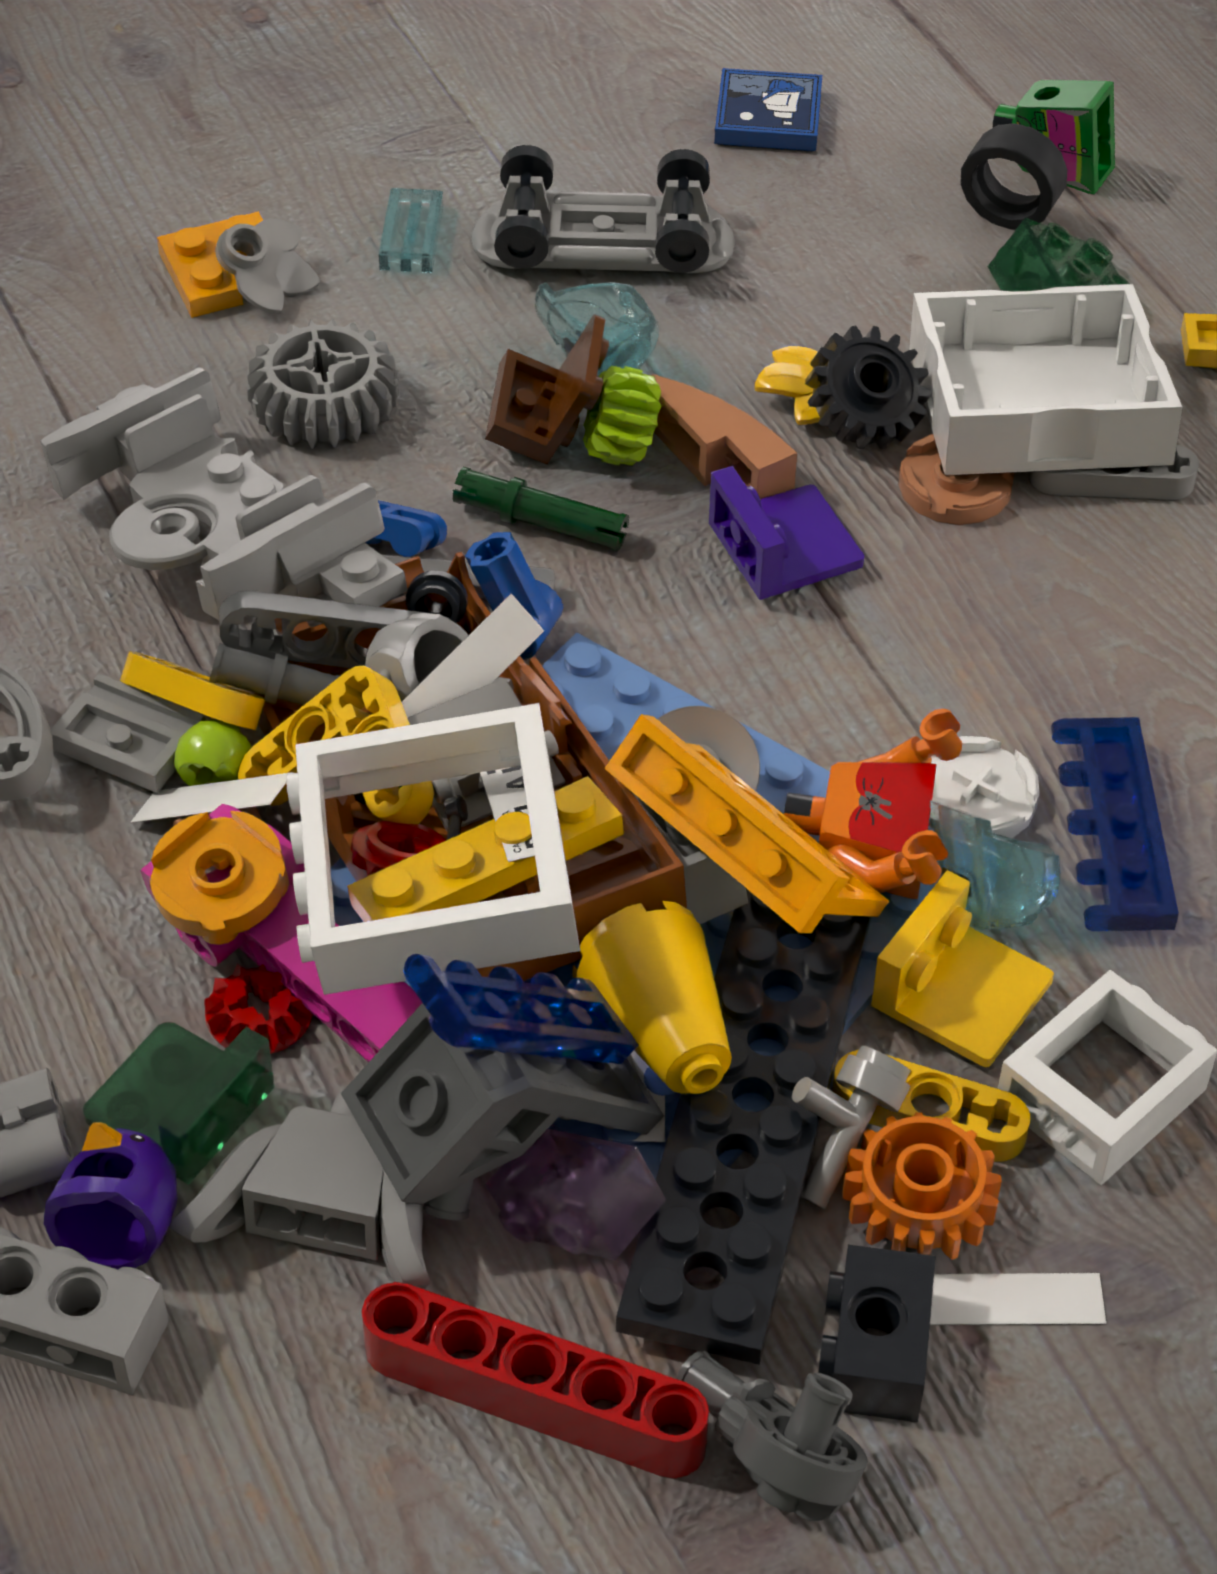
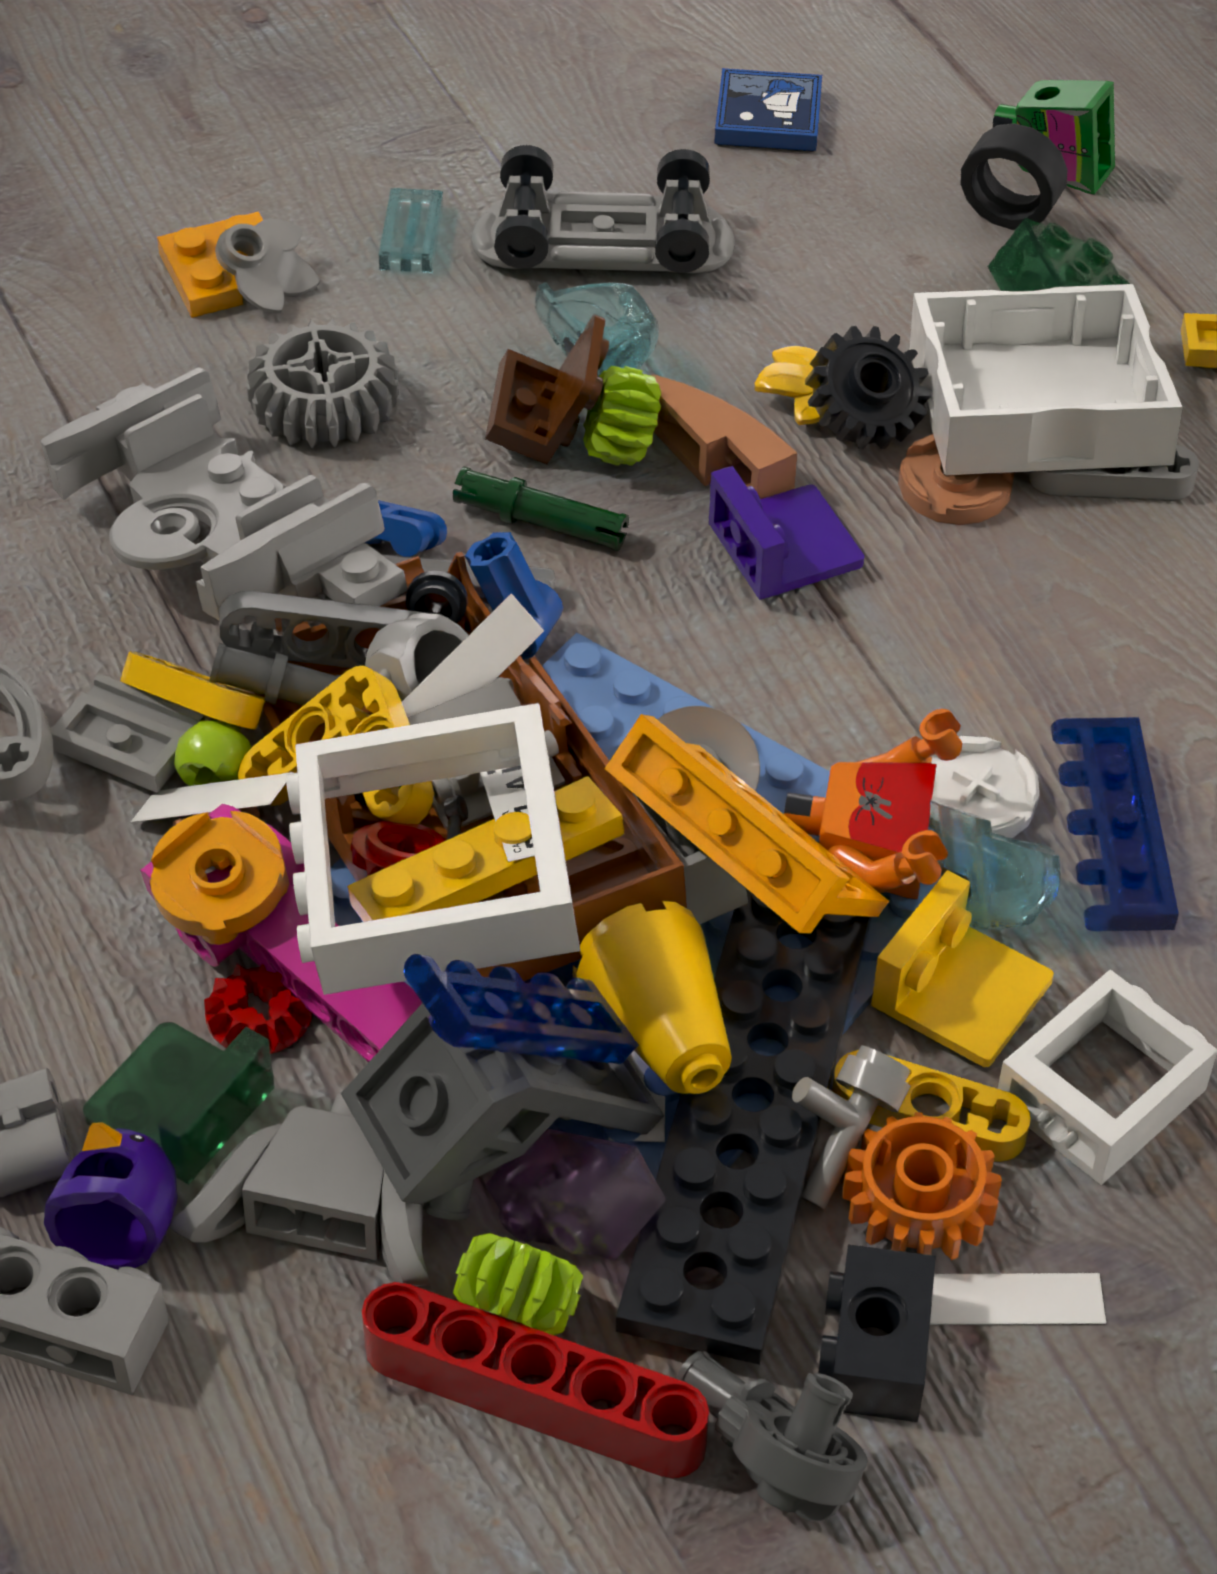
none -> lime gear [453,1233,583,1335]

